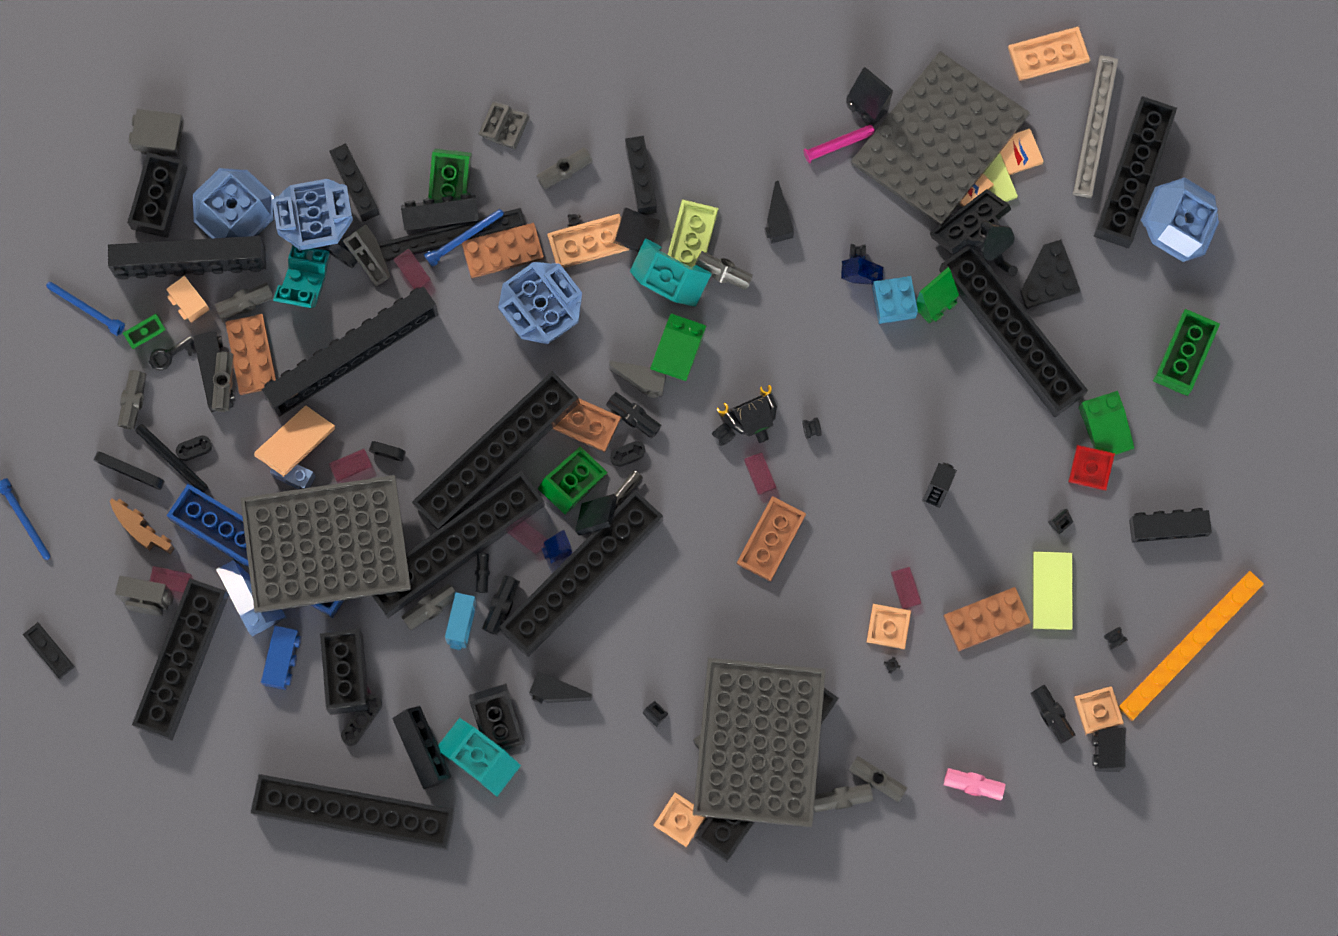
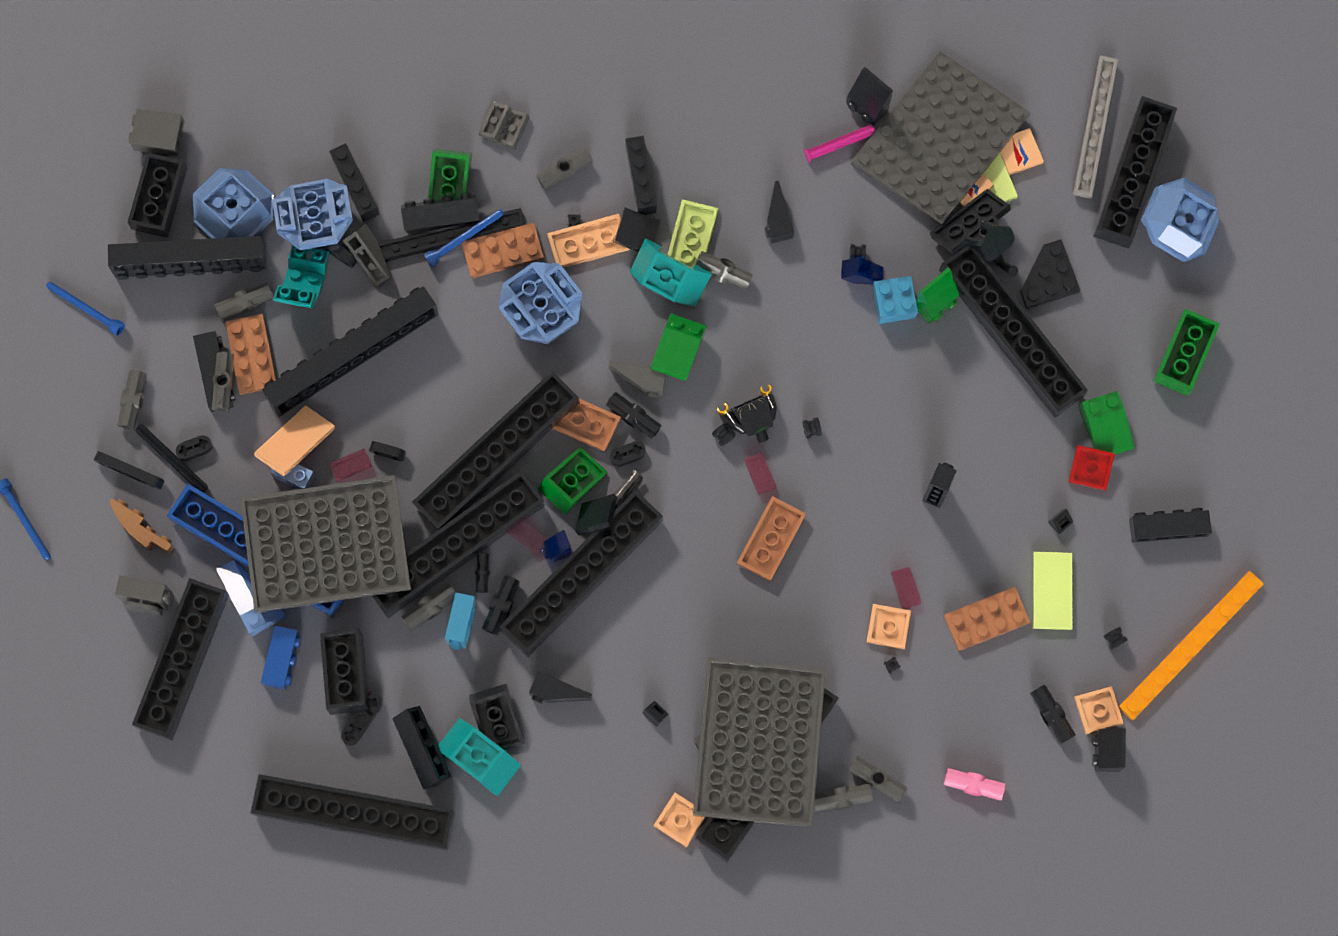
black tile [22,622,75,679] -> none
green brick [123,313,167,349] -> none
black piece [149,336,196,370] -> none
clear pink tile [149,566,192,593] -> none
light nougat brick [166,276,209,323] -> none
clear pink tile [393,249,431,289] -> none
light nougat tile [1008,27,1090,81] -> none

